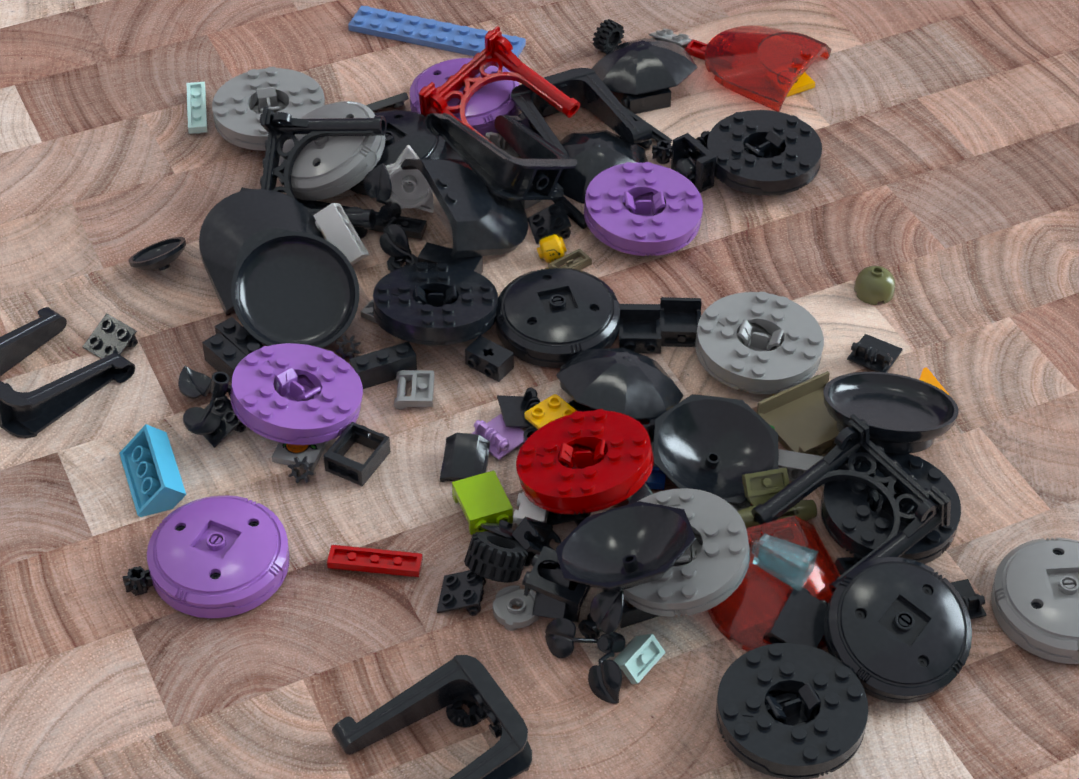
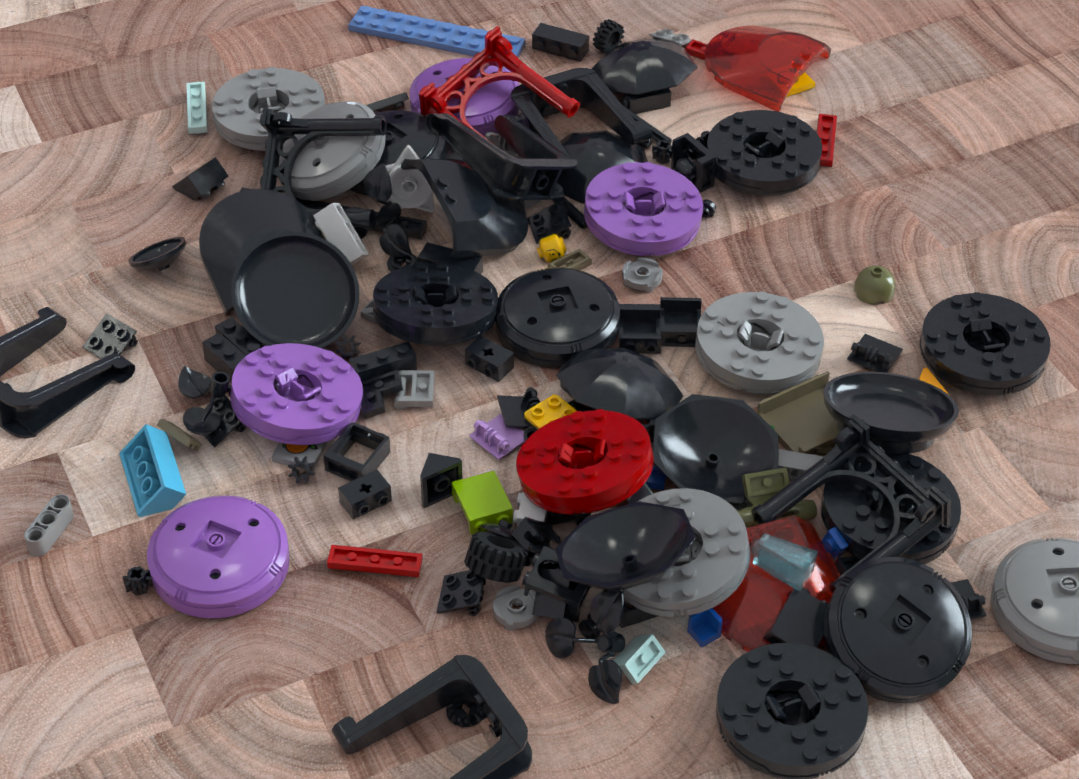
black slope [440,433,490,482] -> none
none -> light grey beam [24,494,74,557]
none -> dark tan tile [157,419,202,451]
none -> black slope [172,157,229,201]
none -> black brick [338,470,392,519]
none -> black plate [361,370,403,419]
none -> black slope [420,453,463,508]
none -> black brick [532,23,589,62]
none -> light grey plate [622,257,663,293]
none -> blue panel [687,608,723,647]
none -> black plate [702,199,716,217]
none -> red tile [817,114,837,167]
none -> blue plate [821,527,849,559]
none -> black piece [920,292,1051,395]

